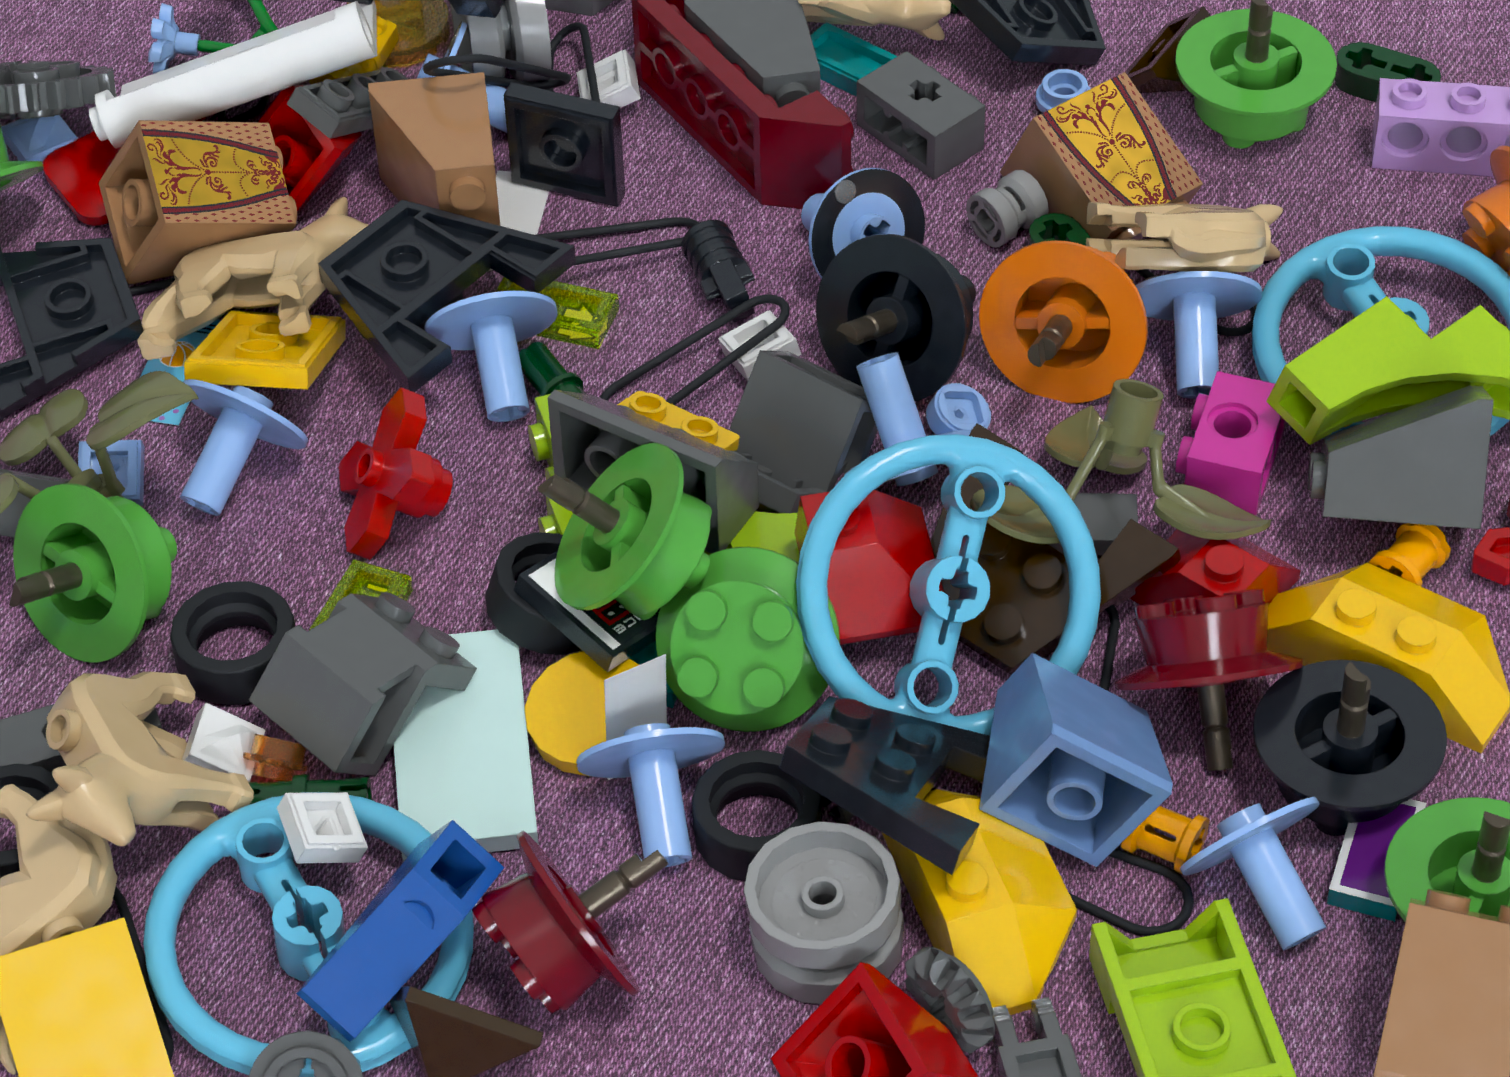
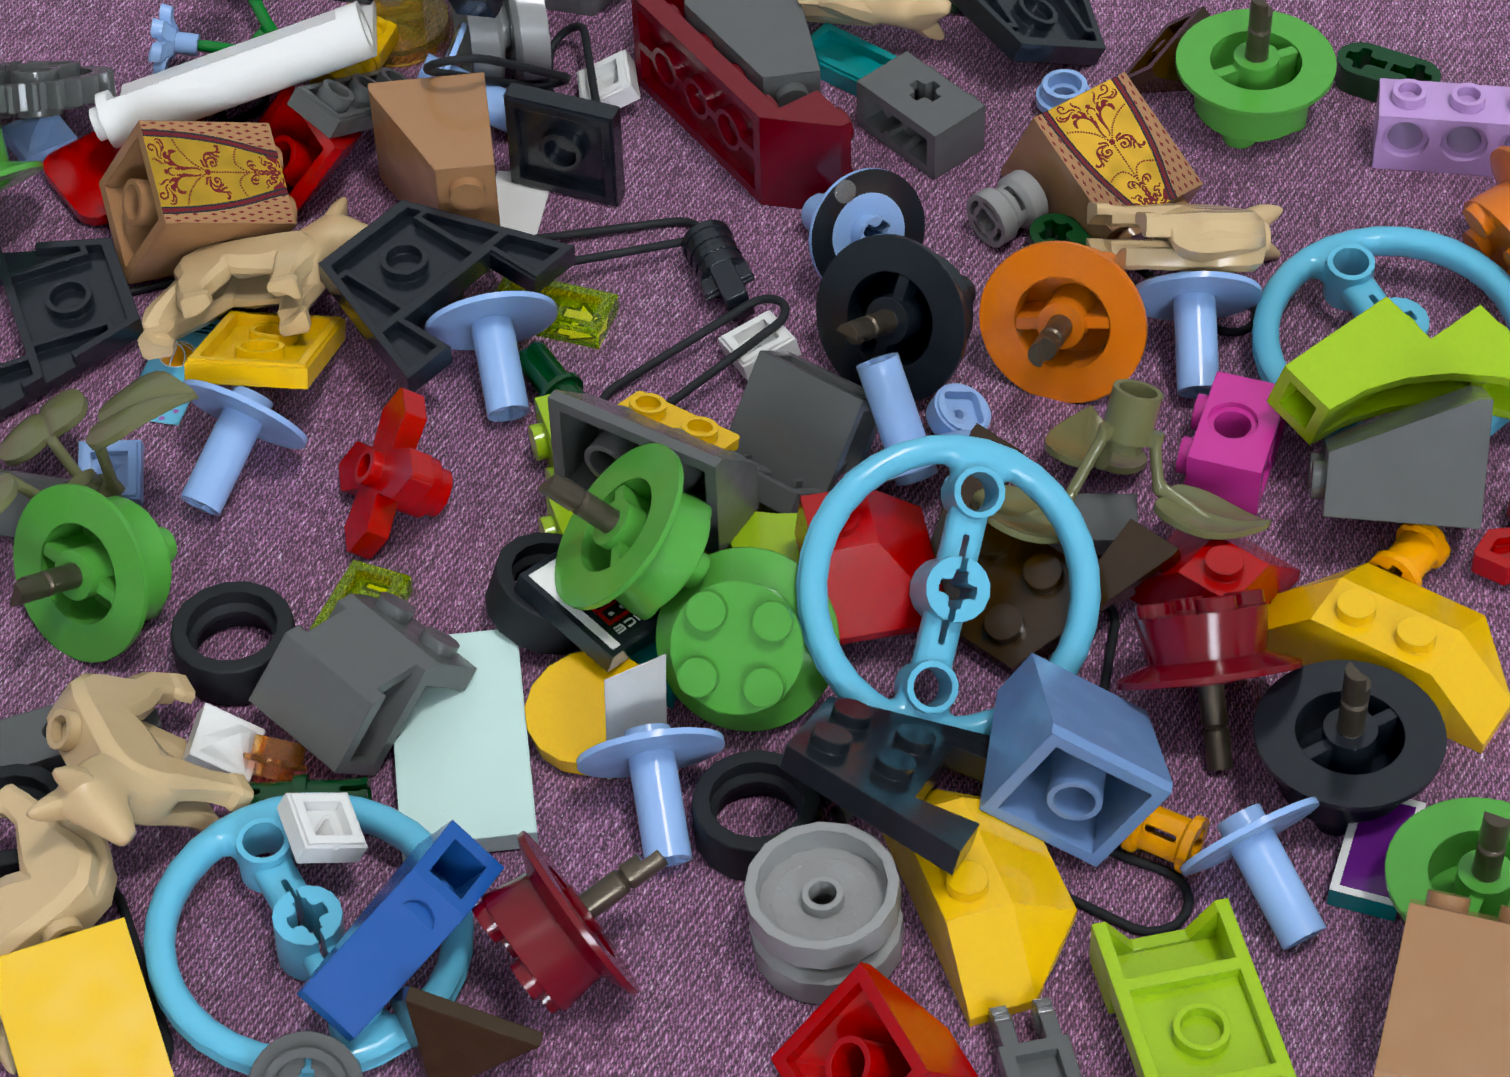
dark grey gear [905,946,995,1054] -> none

